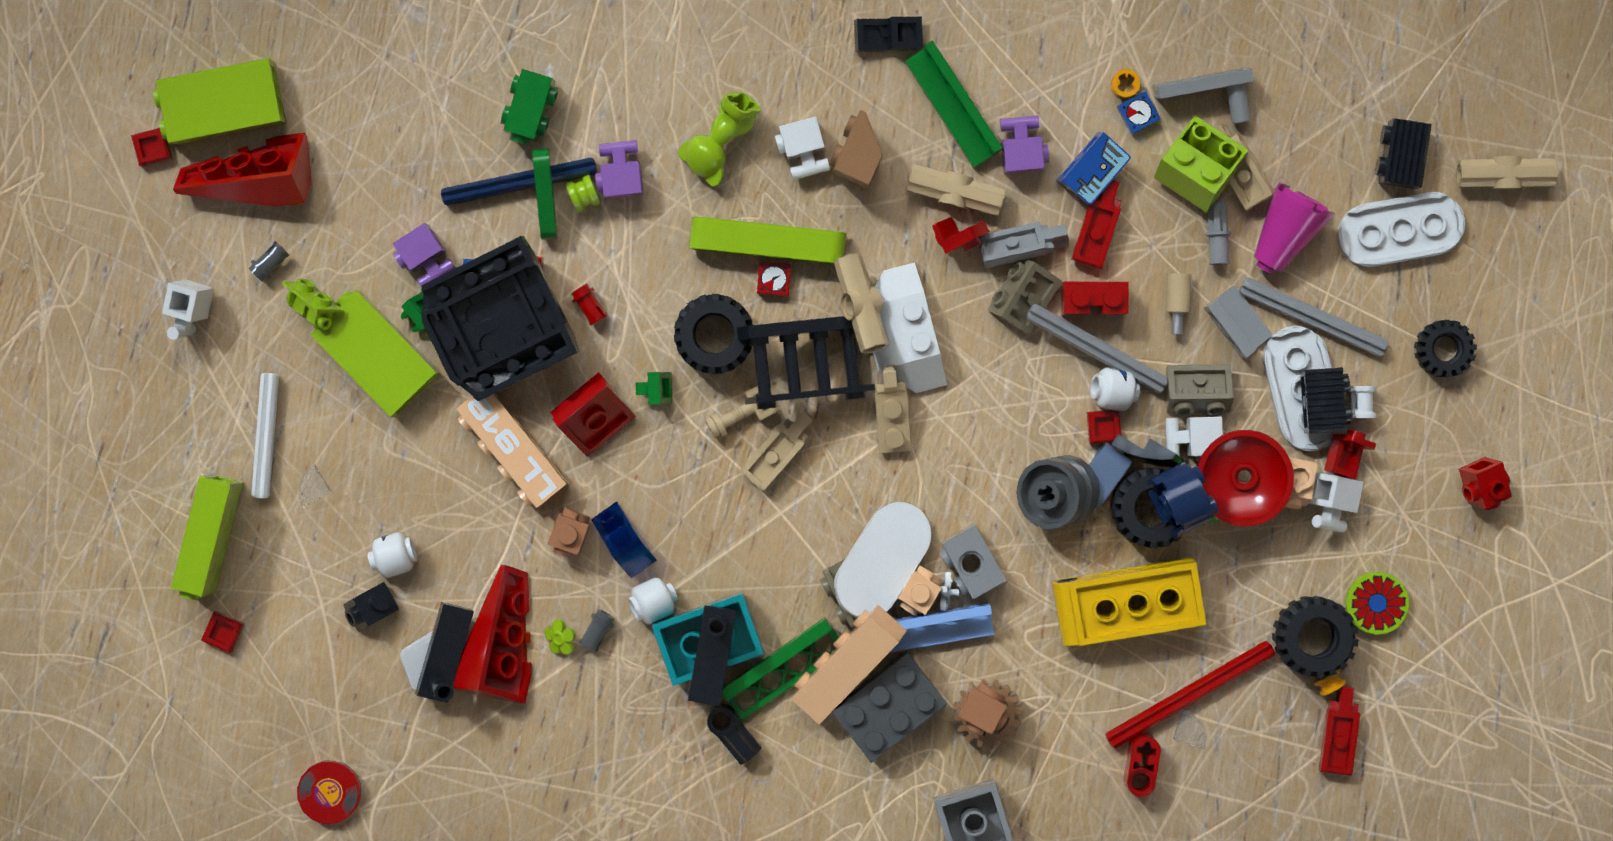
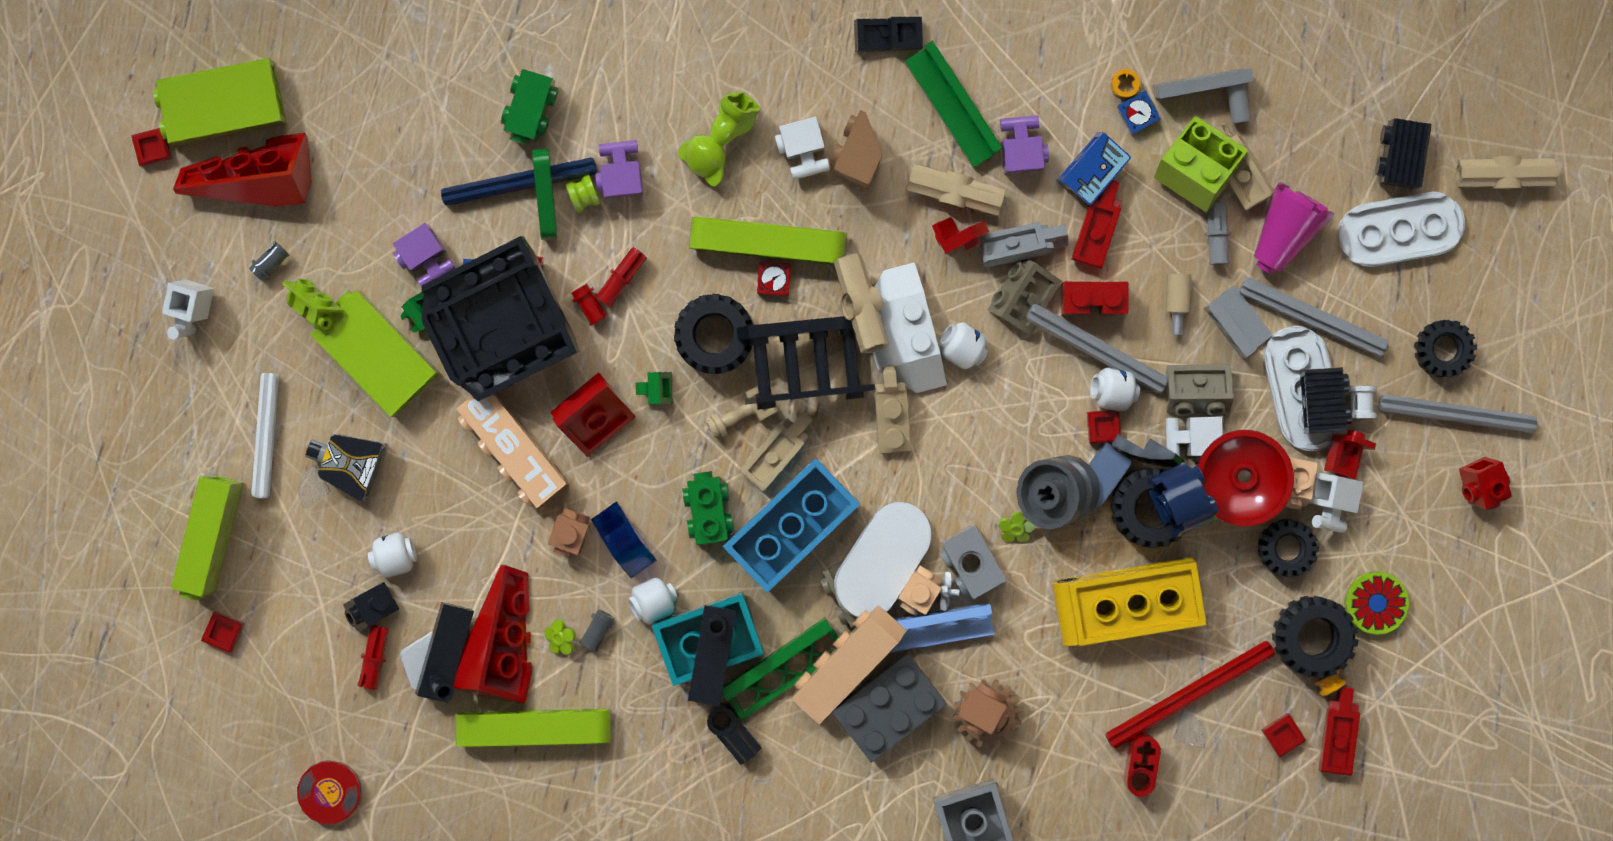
none -> torso [305,434,387,501]
none -> red axle [357,625,389,690]
none -> lime beam [455,709,611,747]
none -> red axle [595,247,647,308]
none -> green brick [682,471,734,545]
none -> dark azure brick [723,458,860,593]
none -> white head [939,322,988,369]
none -> lime plant [998,512,1035,542]
none -> black tyre [1258,519,1319,577]
none -> red tile [1261,713,1306,758]
none -> light grey axle [1379,394,1537,433]

